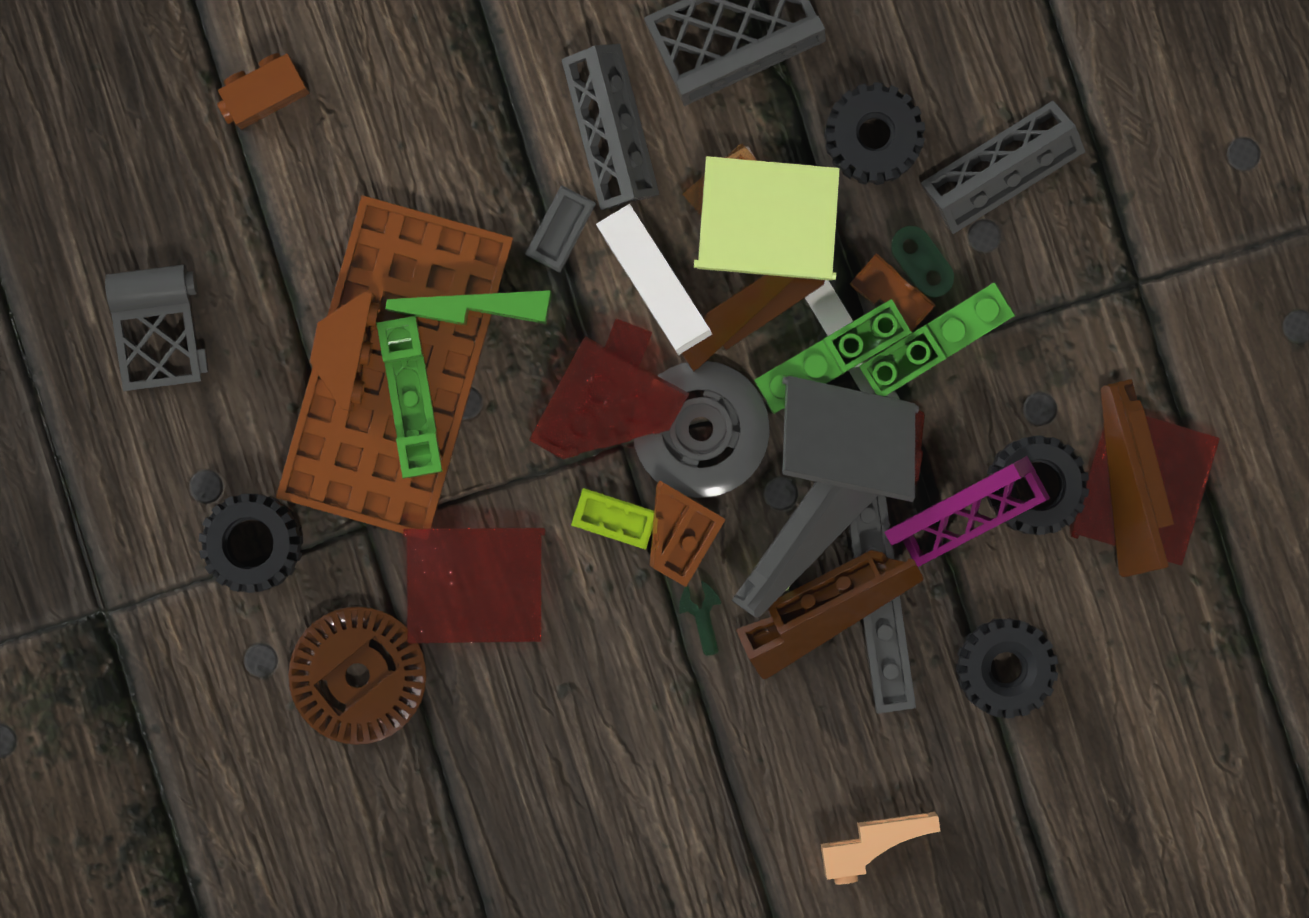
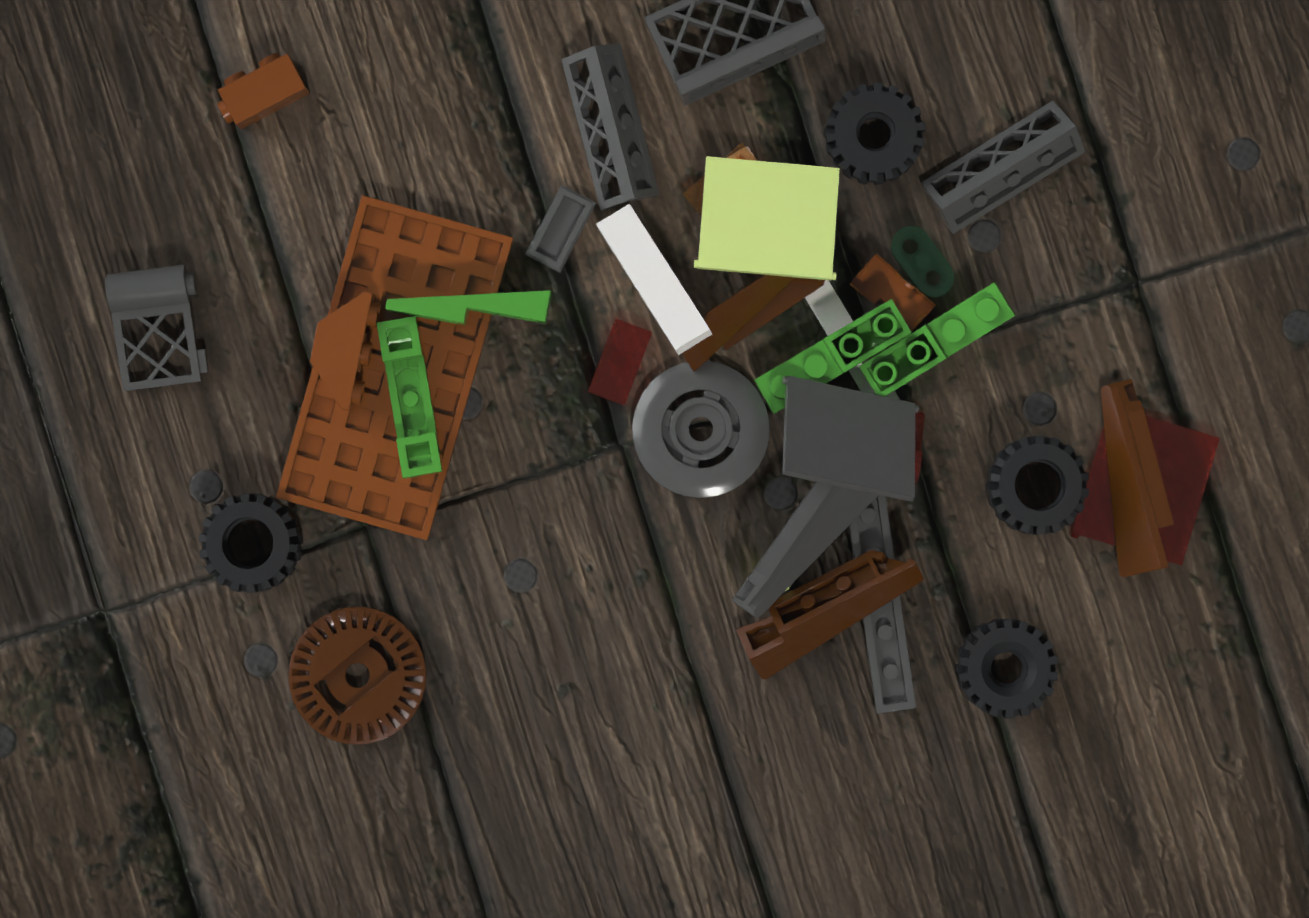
clear red piece [403,527,545,643] -> none
clear red plate [529,336,689,459] -> none
lime plate [571,488,654,550] -> none
dark orange wing [650,480,726,587] -> none
clear green bar [679,581,721,656] -> none
light nougat slope [821,812,940,885] -> none
magenta fence [884,456,1050,567] -> none

